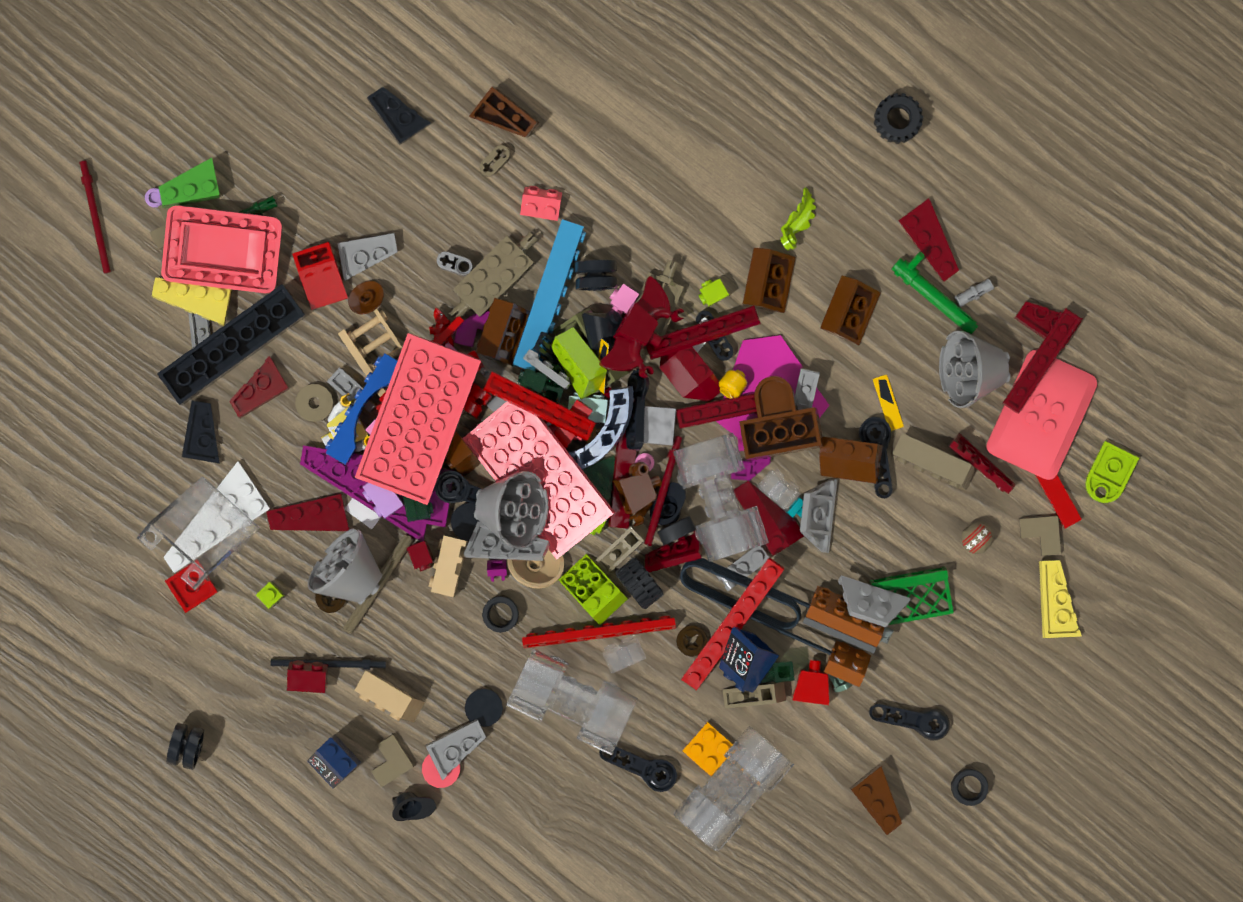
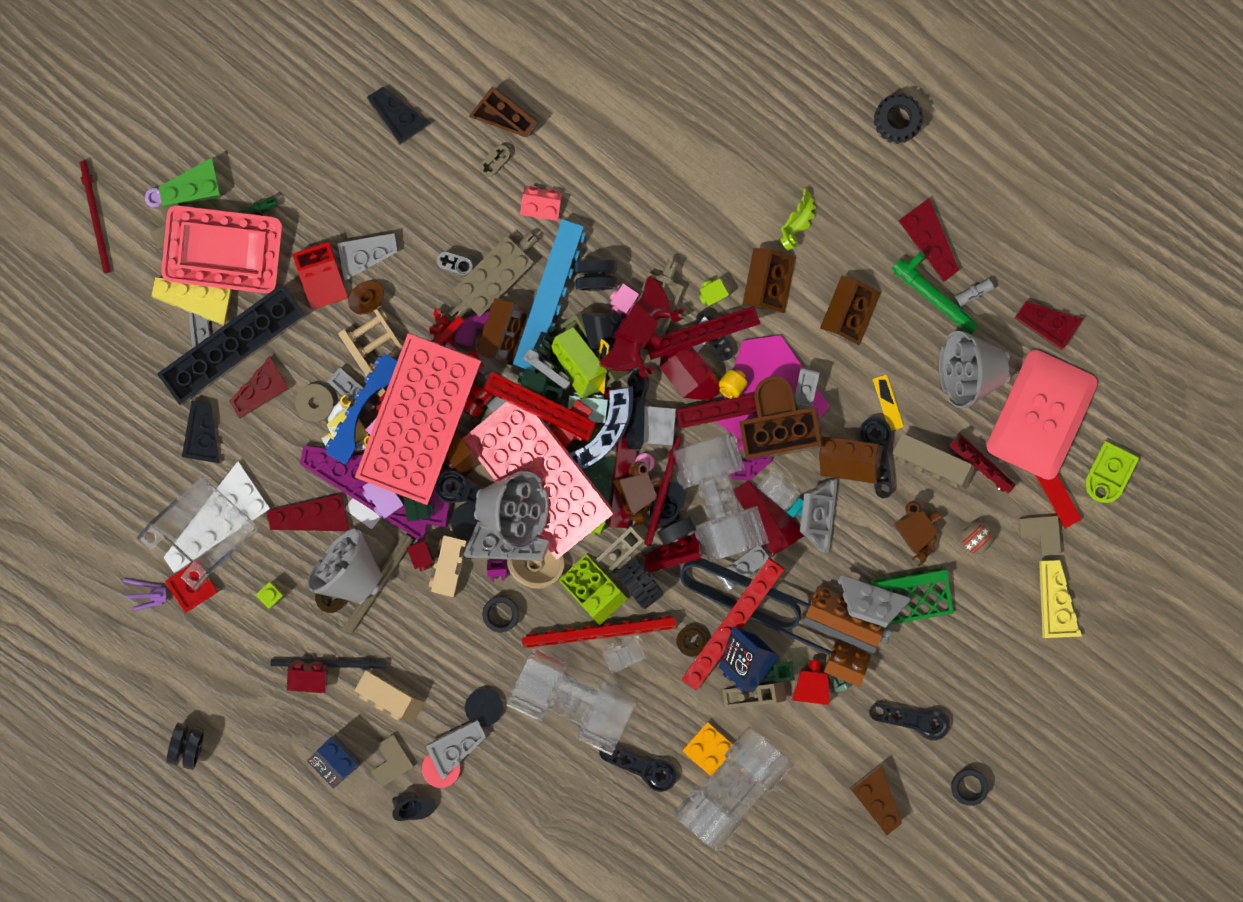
dark red tile [1002,308,1082,414] -> none
none -> medium lavender plant [123,579,167,611]
none -> reddish brown torso [893,501,942,566]

